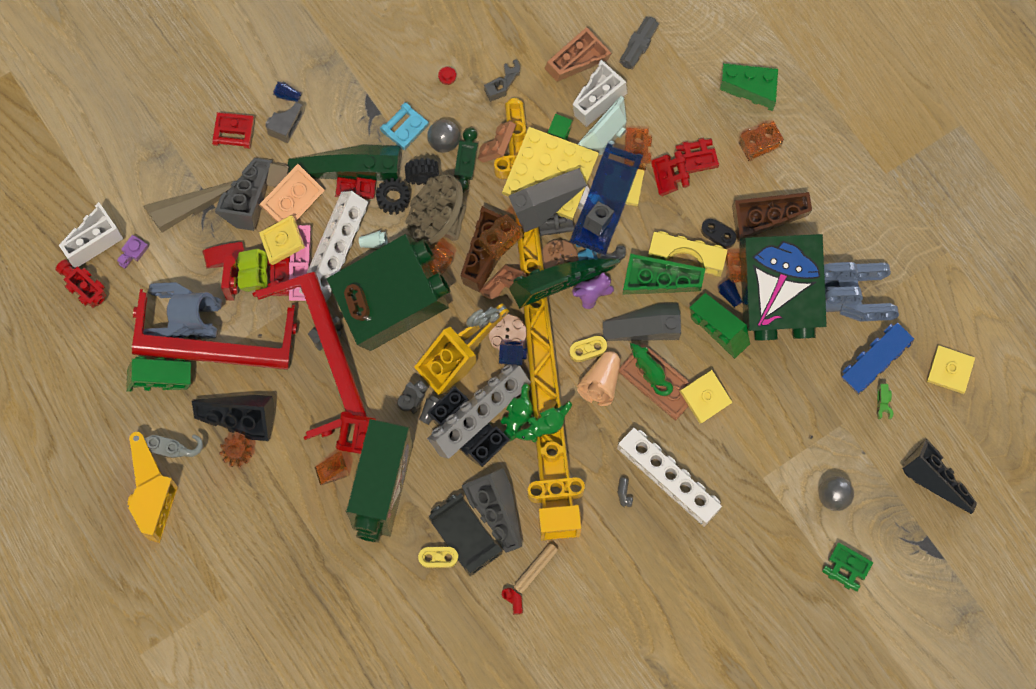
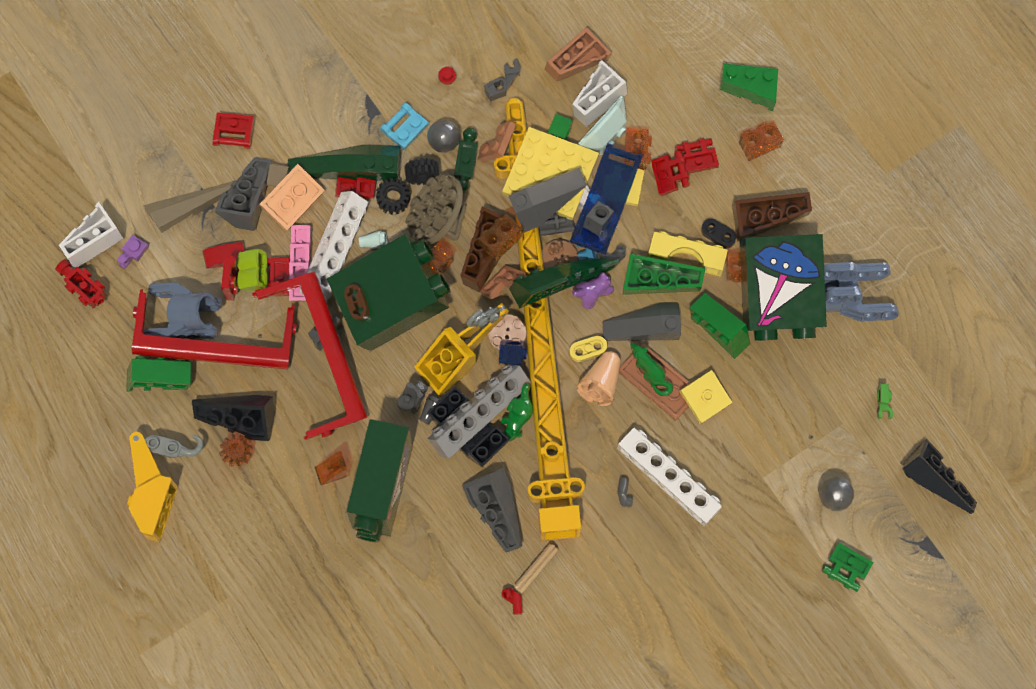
light yellow plate [259,215,305,265] -> none
flat silver arch [265,102,304,143] -> none
clear blue cone [273,81,302,103] -> none
red plate [336,411,376,454] -> none
light yellow plate [418,547,458,568] -> none
pearl dark grey panel [429,494,502,577] -> none
green animal [515,401,572,442] -> none
dark grey piece [619,17,659,69] -> none
clear blue cone [717,279,742,308] -> none
blue wedge [842,322,914,395] -> none
light yellow plate [927,345,975,394] -> none

